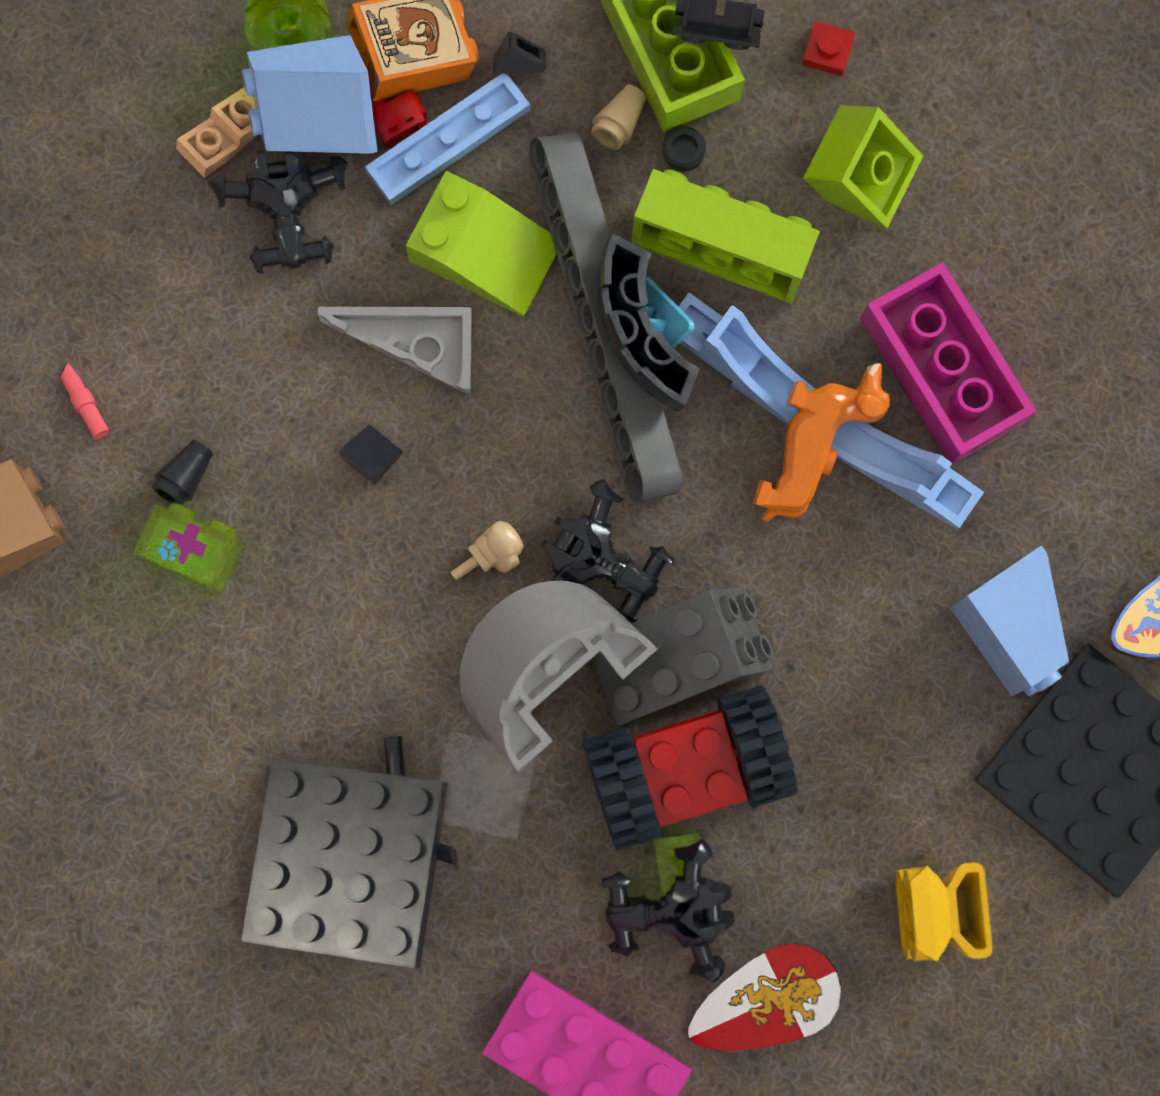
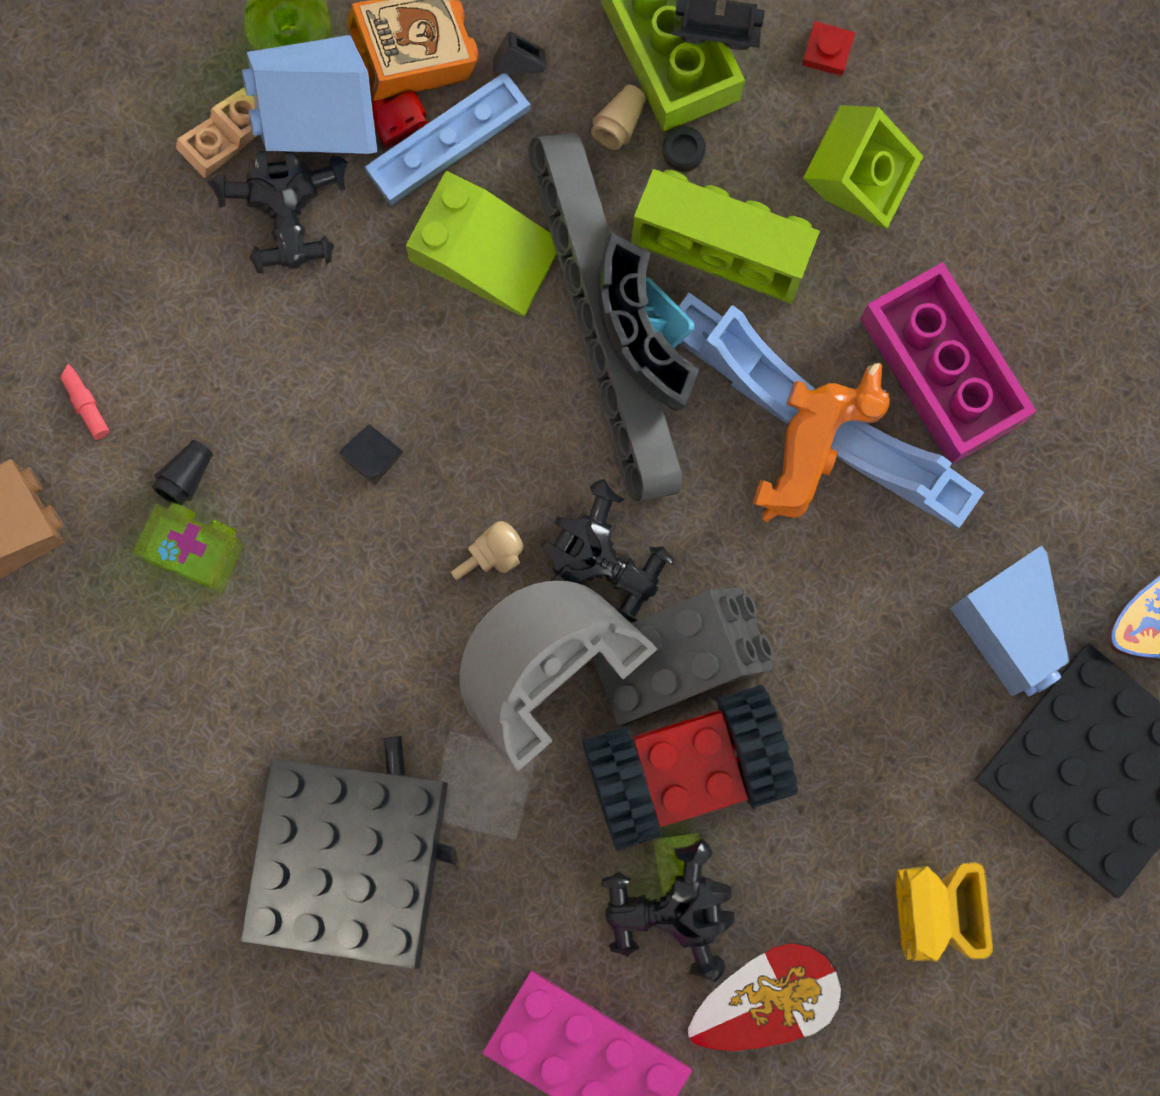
light grey wing [318,307,472,393] -> none

